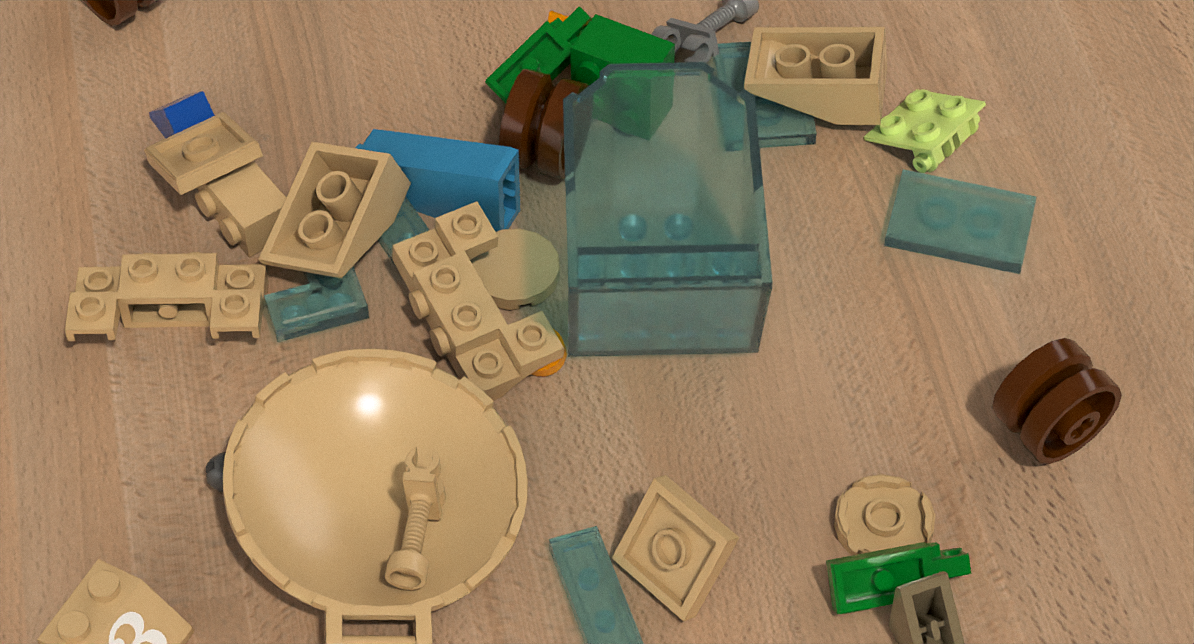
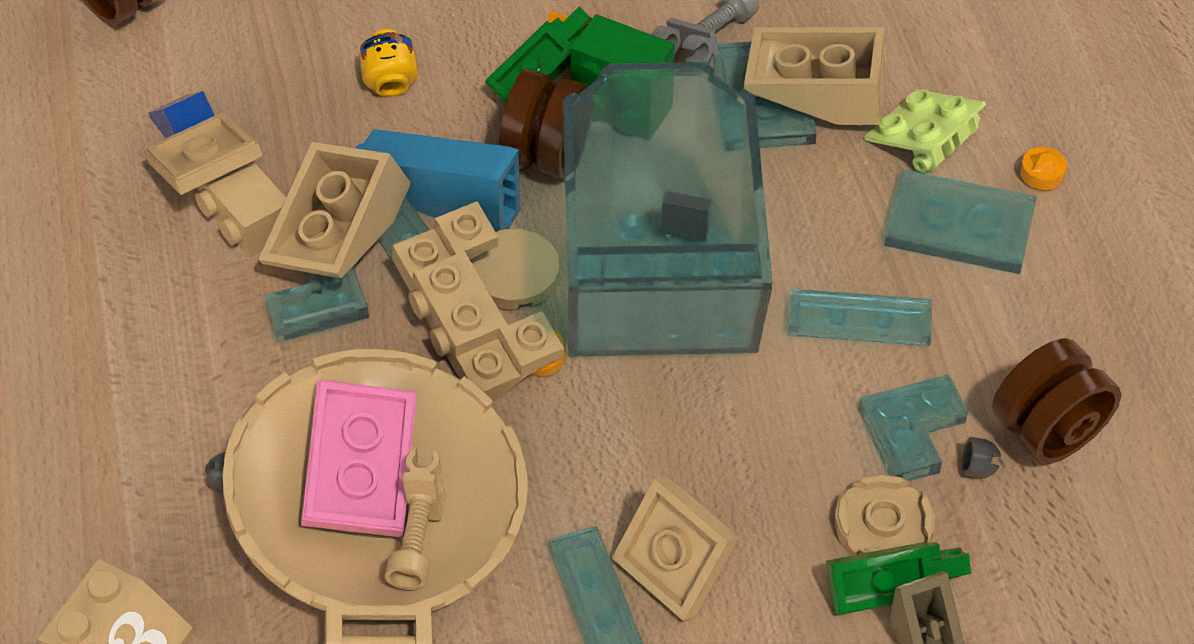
tan bracket [65,252,269,341] -> none
none -> bright pink tile [301,379,417,537]
none -> yellow head [359,29,419,97]
none -> dark grey tile [661,191,711,242]
none -> clear light blue tile [788,289,932,346]
none -> clear light blue plate [858,374,968,481]
none -> dark grey hinge [962,437,1001,478]
none -> light orange tile [1020,147,1067,190]

